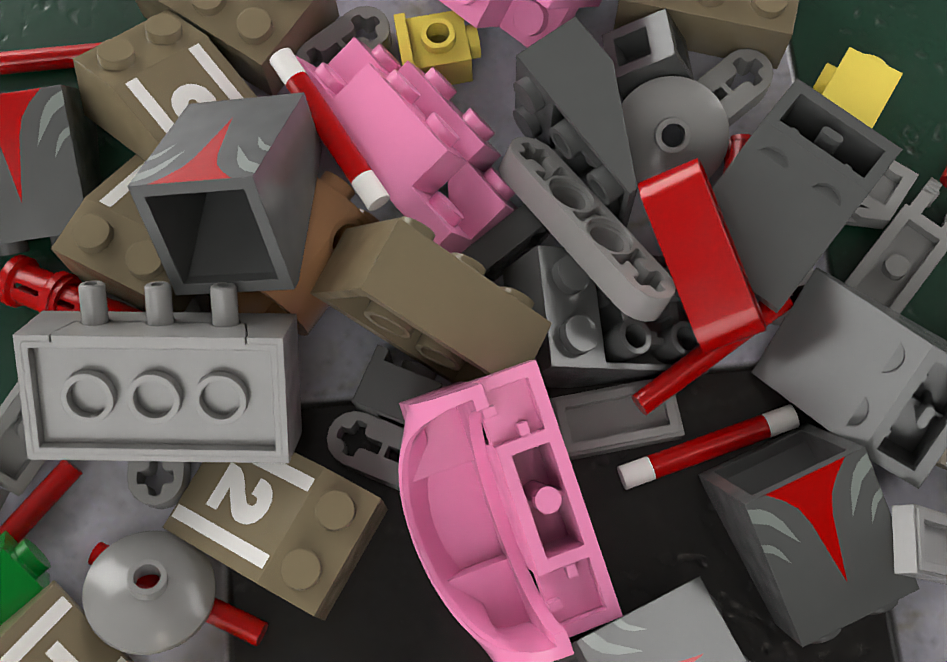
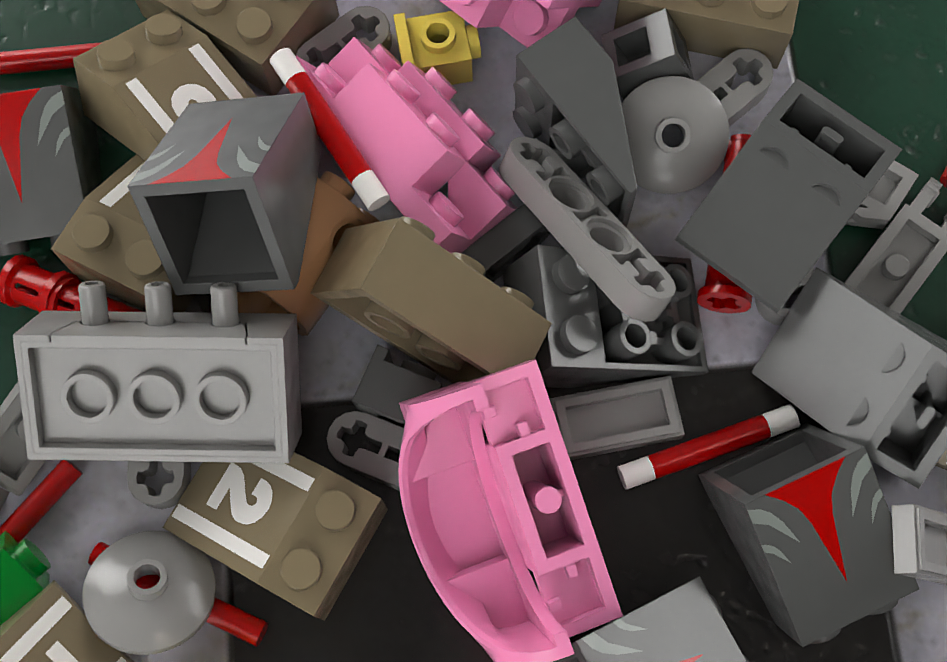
red bar [631,297,793,416] -> none
red beam [638,157,767,353] -> none
light yellow brick [813,47,903,128] -> none

